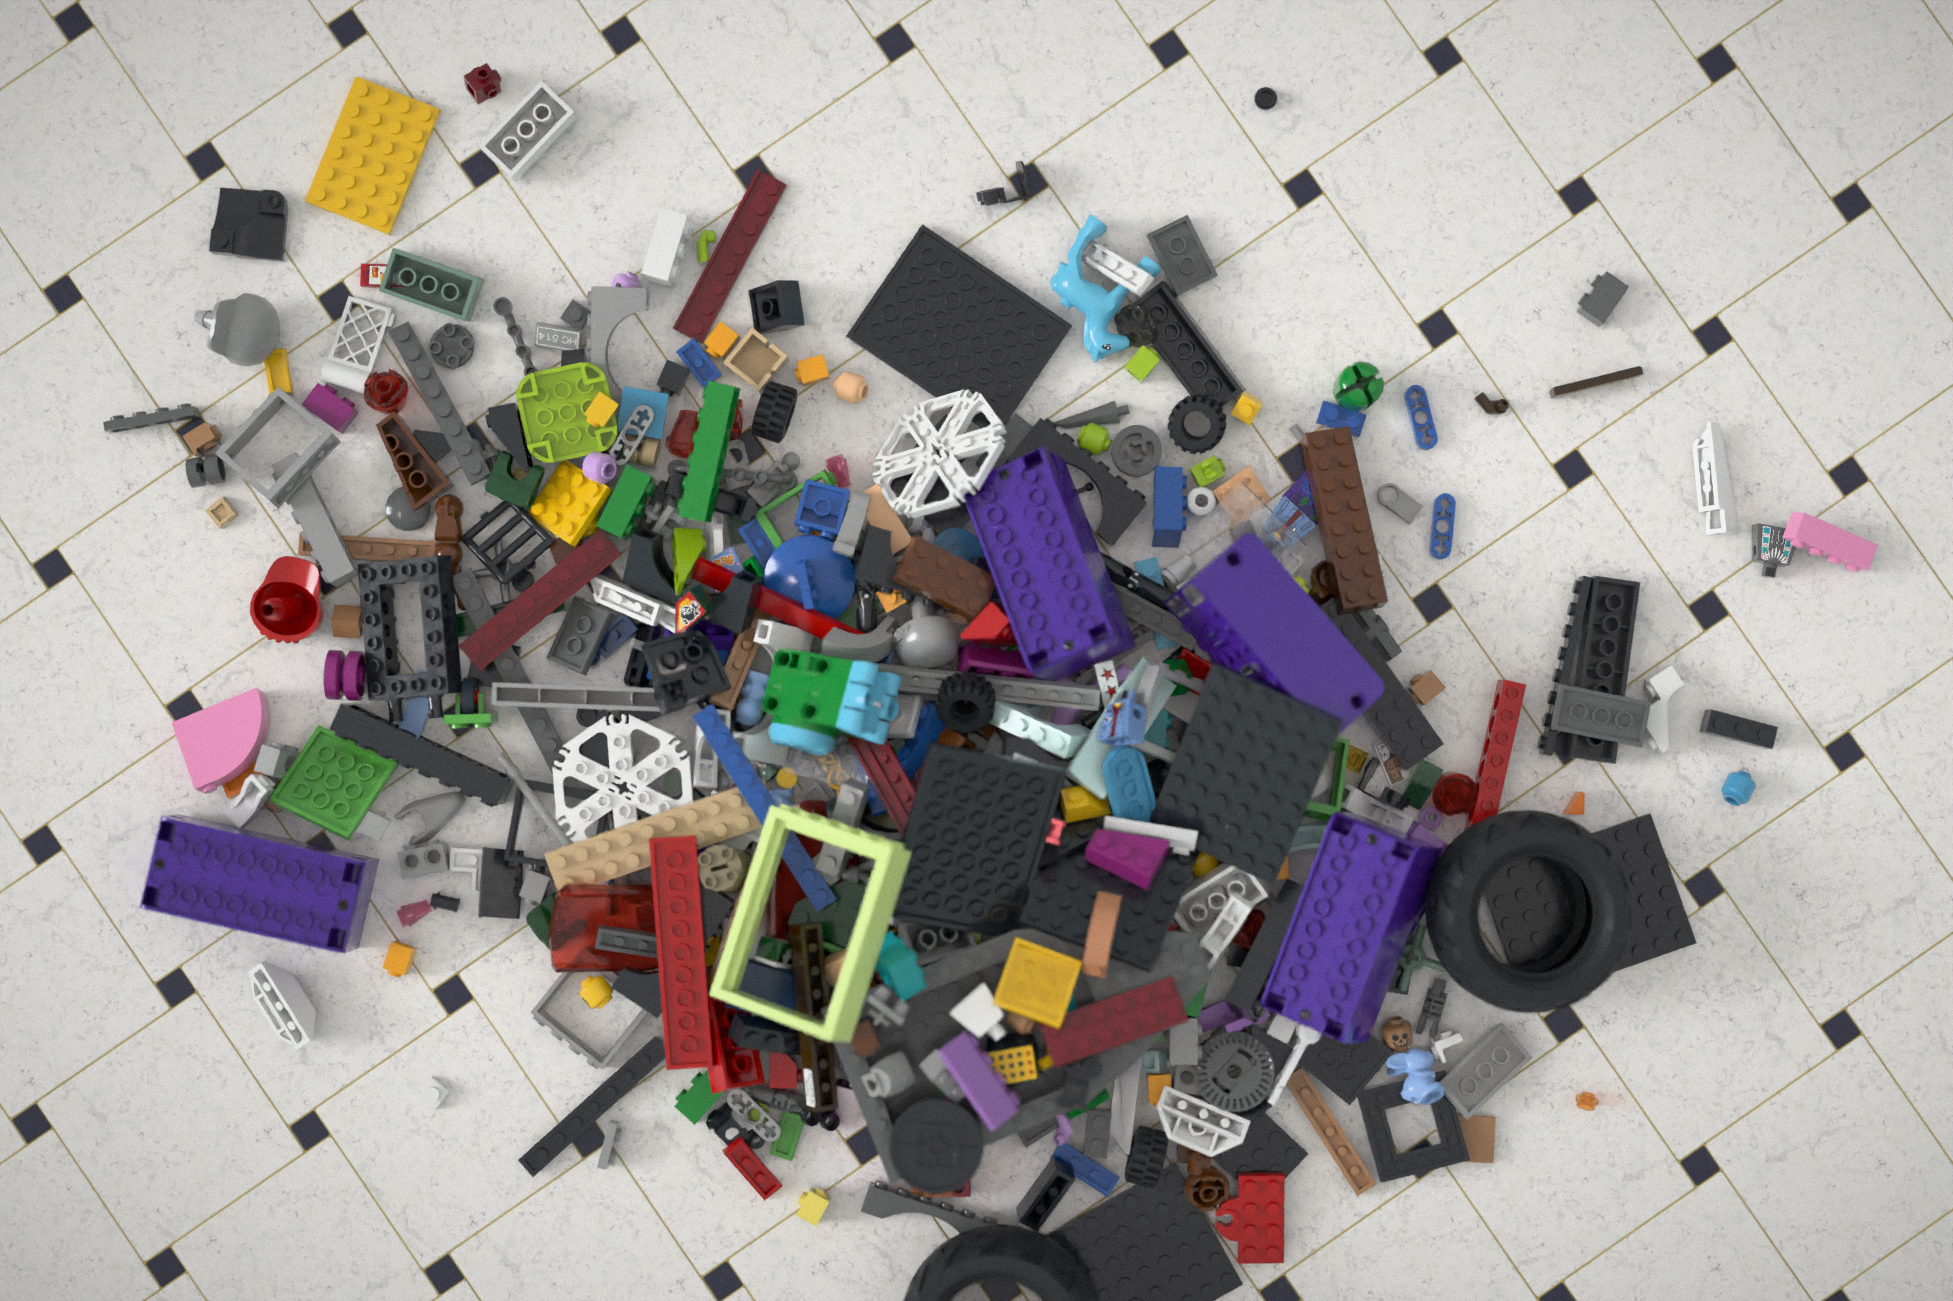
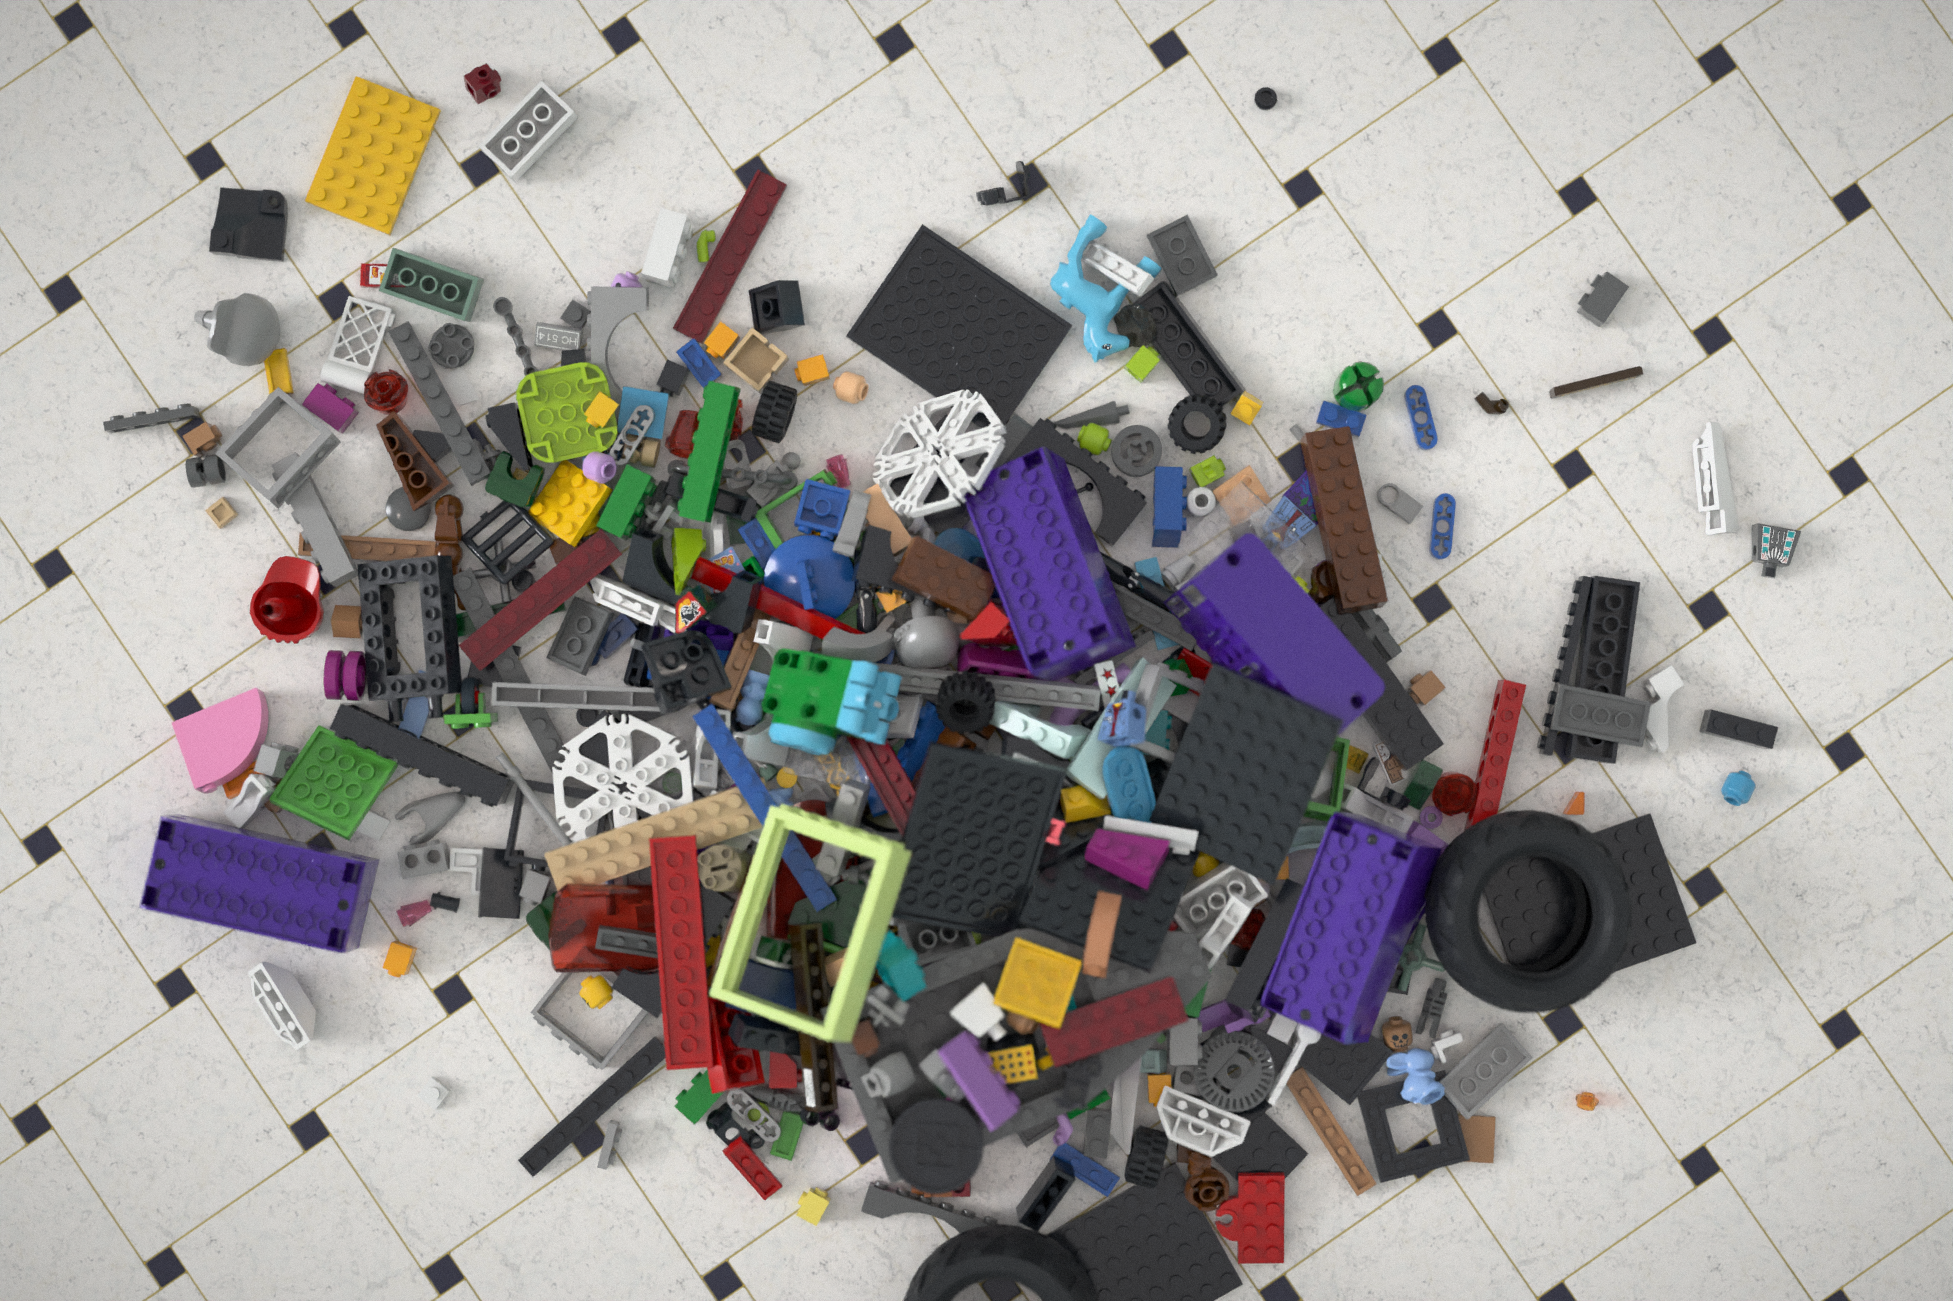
bright pink brick [1782,512,1878,573] -> none

